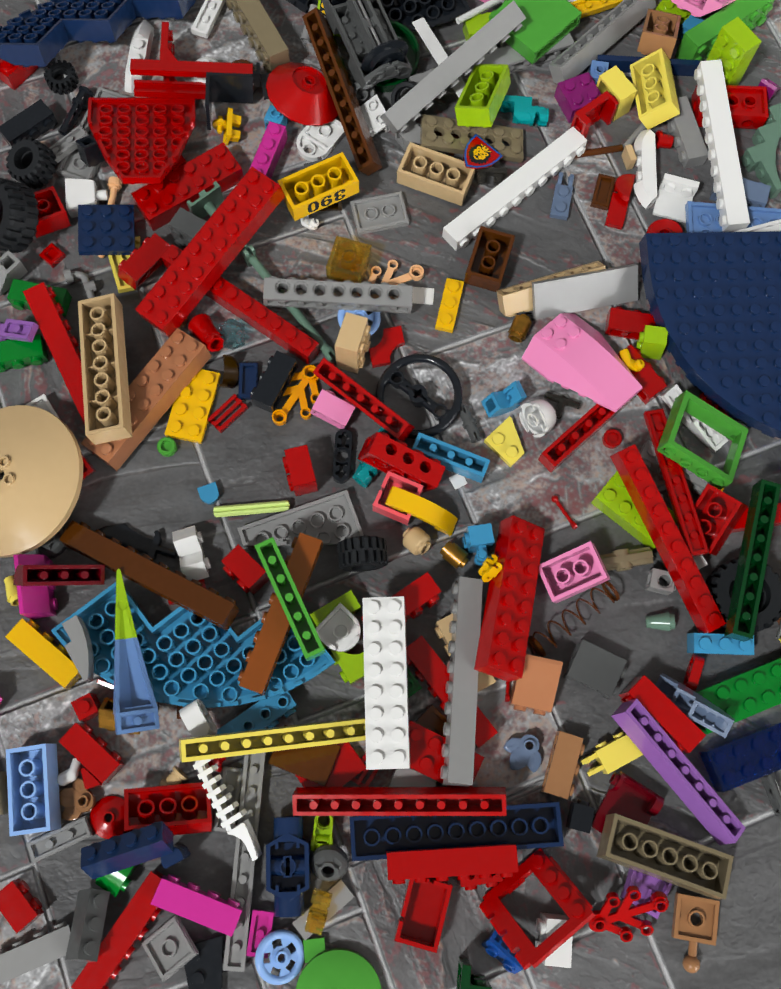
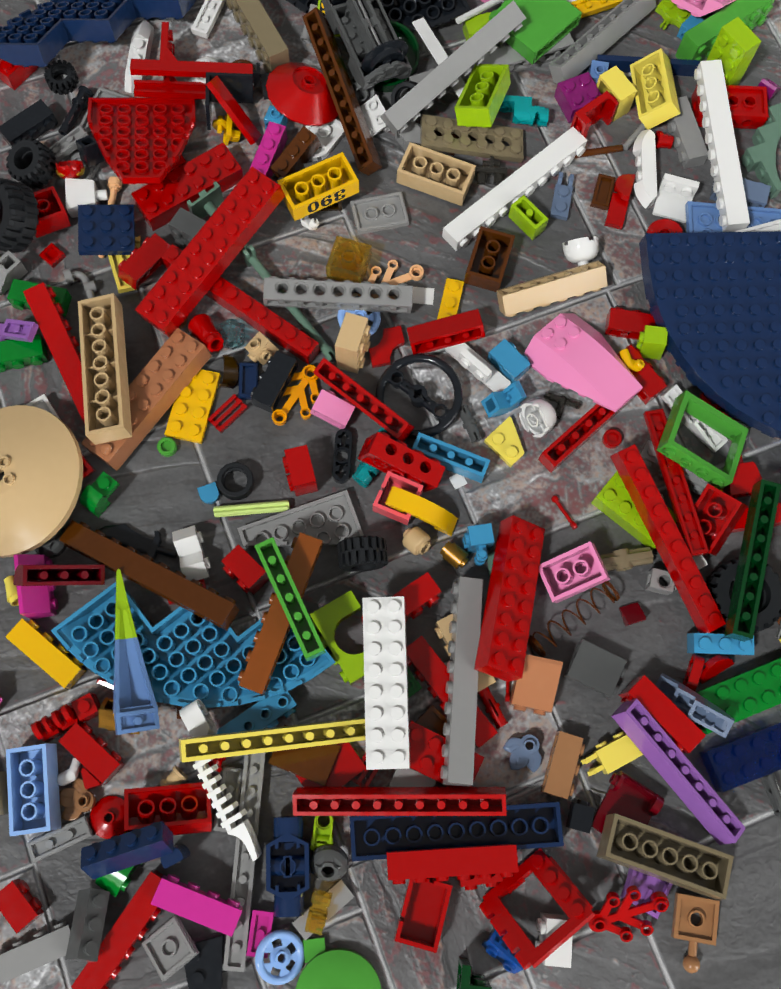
light grey slope [62,615,94,683] -> none
white tile [315,603,361,652] -> none
shield [464,134,503,169] -> none
yellow piece [478,554,502,582] -> none
pearl gold brick [508,314,532,343] -> none
tile [532,264,638,319] -> none
tan tile [621,144,637,170] -> none
medium nougat brick [637,8,681,59] -> none
sand green cone [645,612,675,632] -> none
none -> red legs [31,704,83,743]
none -> red hair [56,160,85,179]
none -> green brick [80,471,120,518]
none -> red tile [206,75,262,145]
none -> black tyre [217,462,255,500]
none -> tan brick [244,331,279,366]
none -> reddish brown brick [270,126,321,180]
none -> red brick [407,309,485,354]
none -> white bracket [445,343,511,392]
none -> red pin [478,687,508,729]
none -> dark azure brick [487,339,531,383]
none -> lime brick [508,195,549,240]
none -> white cylinder [562,236,599,266]
none -> dark red slope [619,602,647,627]
none -> red tile [699,654,734,684]
none -> red torso [724,454,762,498]

